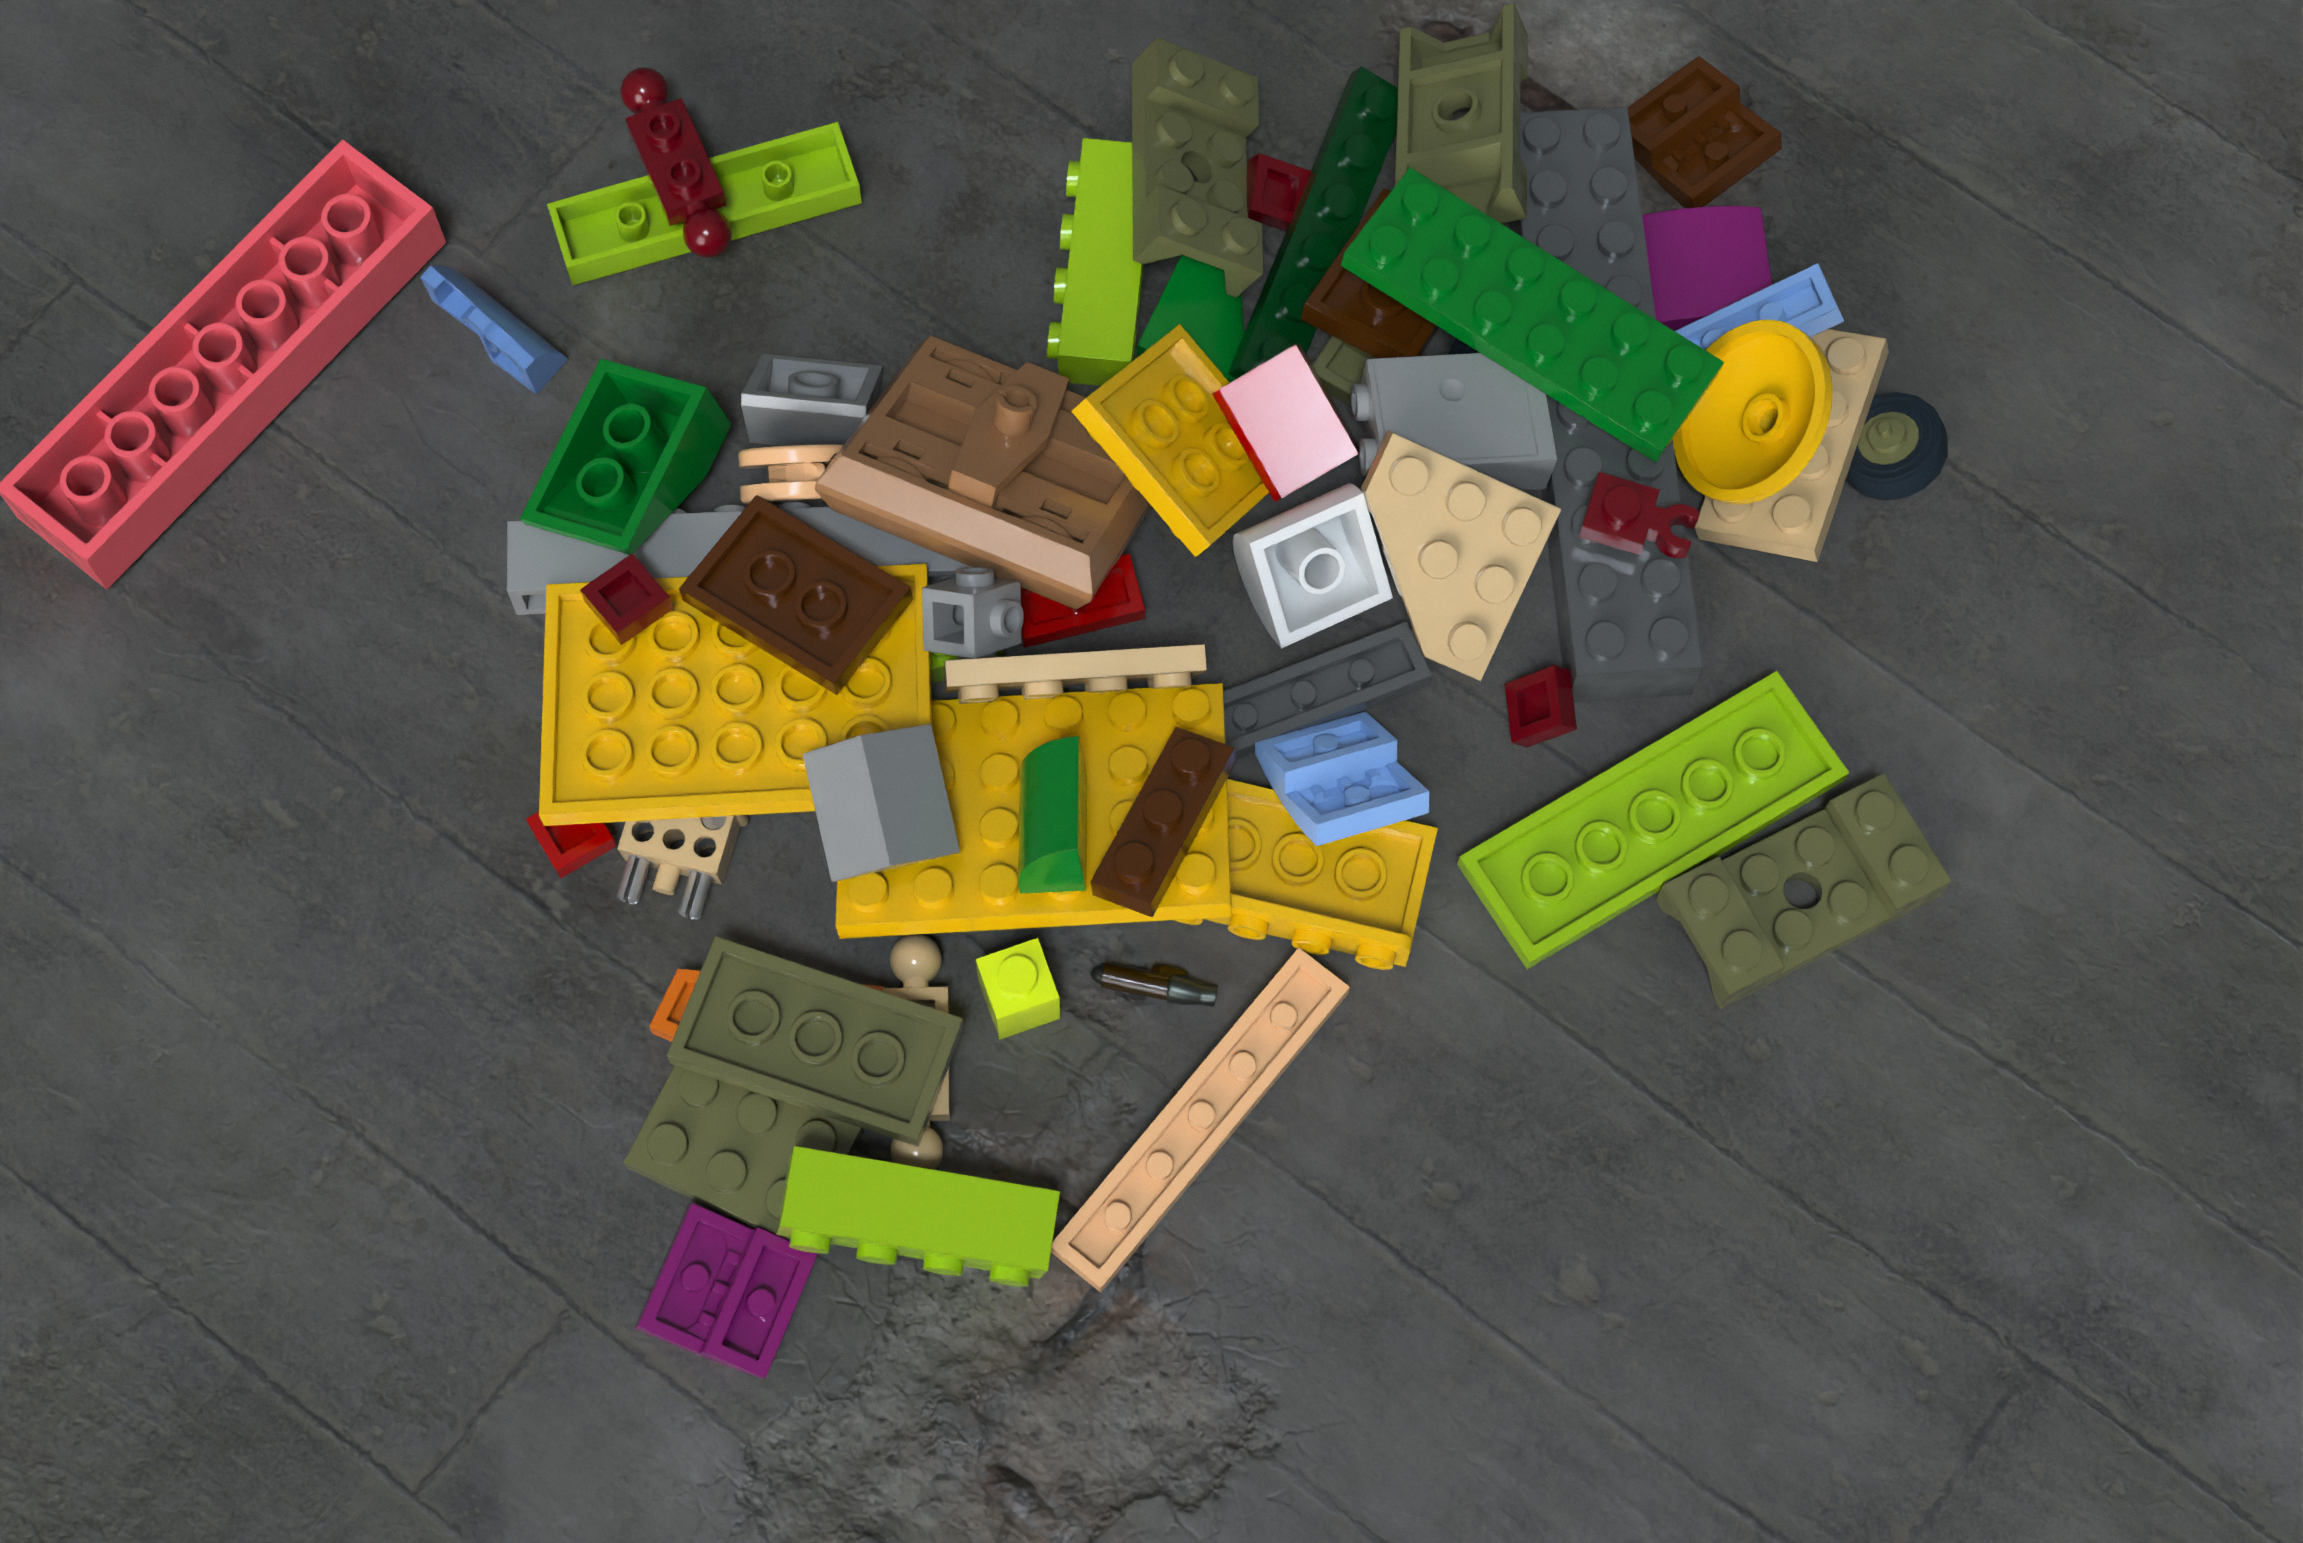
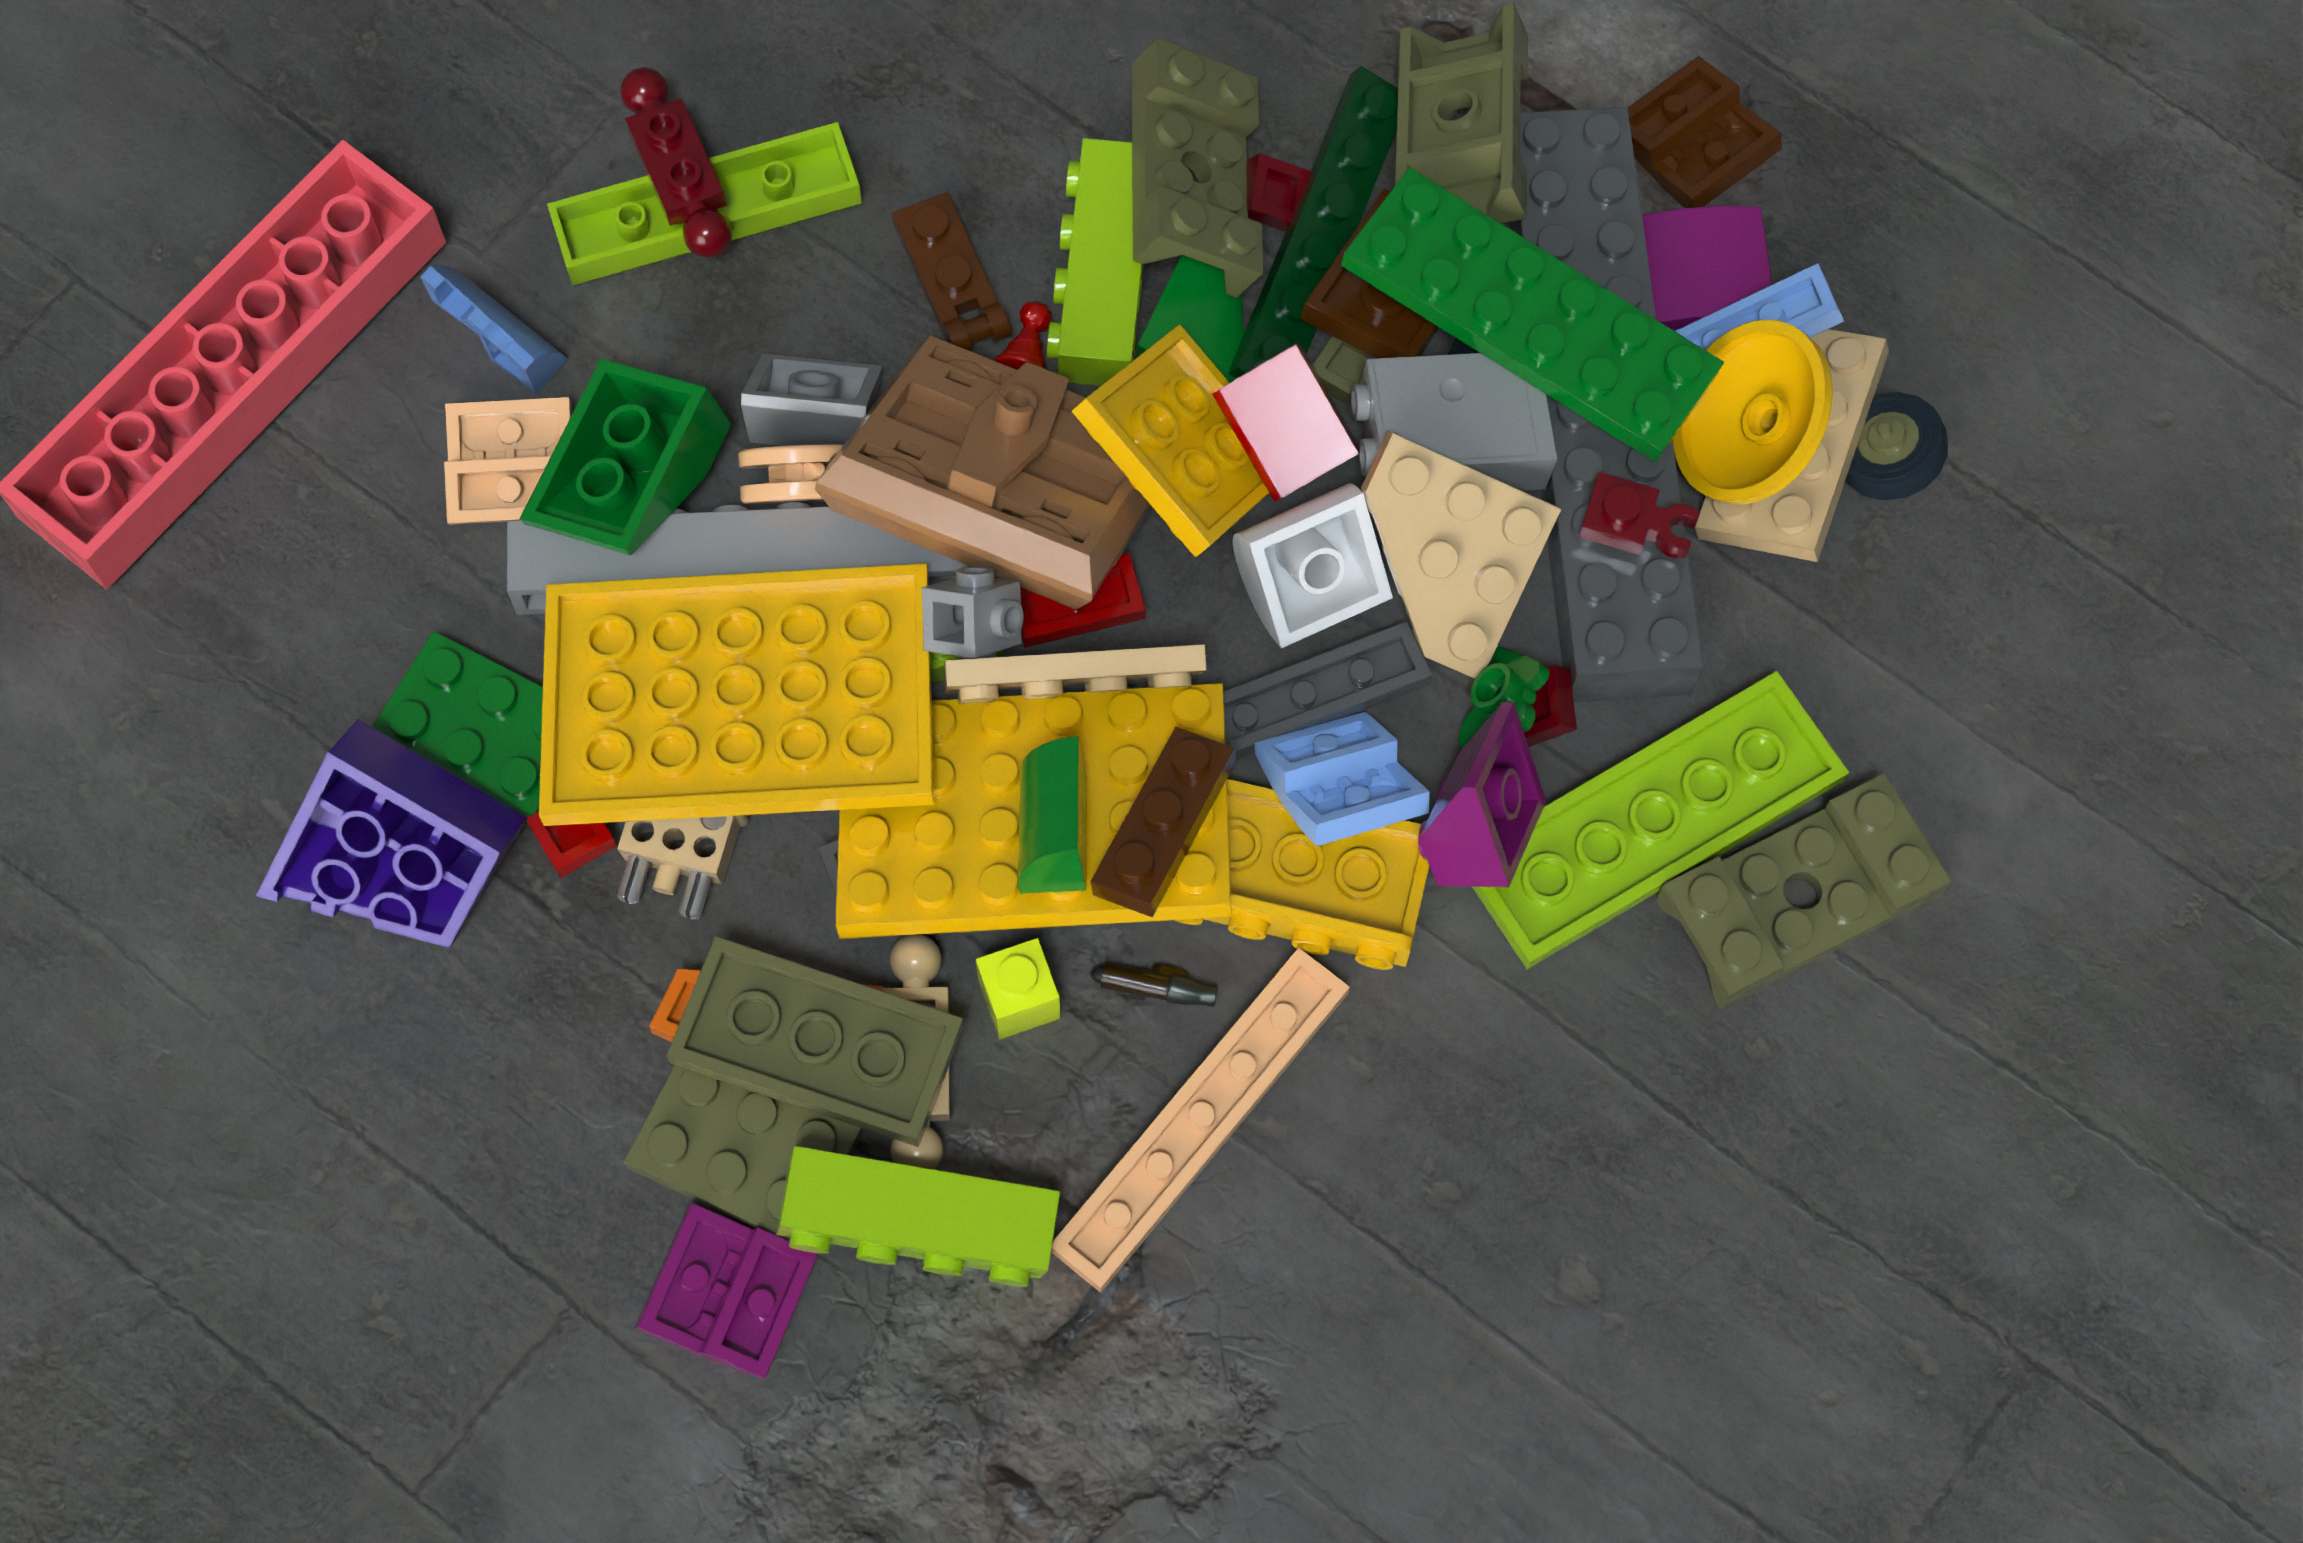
dark red plate [580,554,674,645] -> none
reddish brown plate [679,495,913,695] -> none
light grey slope [803,724,961,882] -> none
none -> dark purple wedge [256,719,527,948]
none -> green plate [372,631,543,826]
none -> light nougat slope [444,397,573,525]
none -> reddish brown plate [892,192,1012,351]
none -> red piece [993,300,1052,370]
none -> magenta slope [1418,702,1546,887]
none -> green animal [1458,646,1550,749]

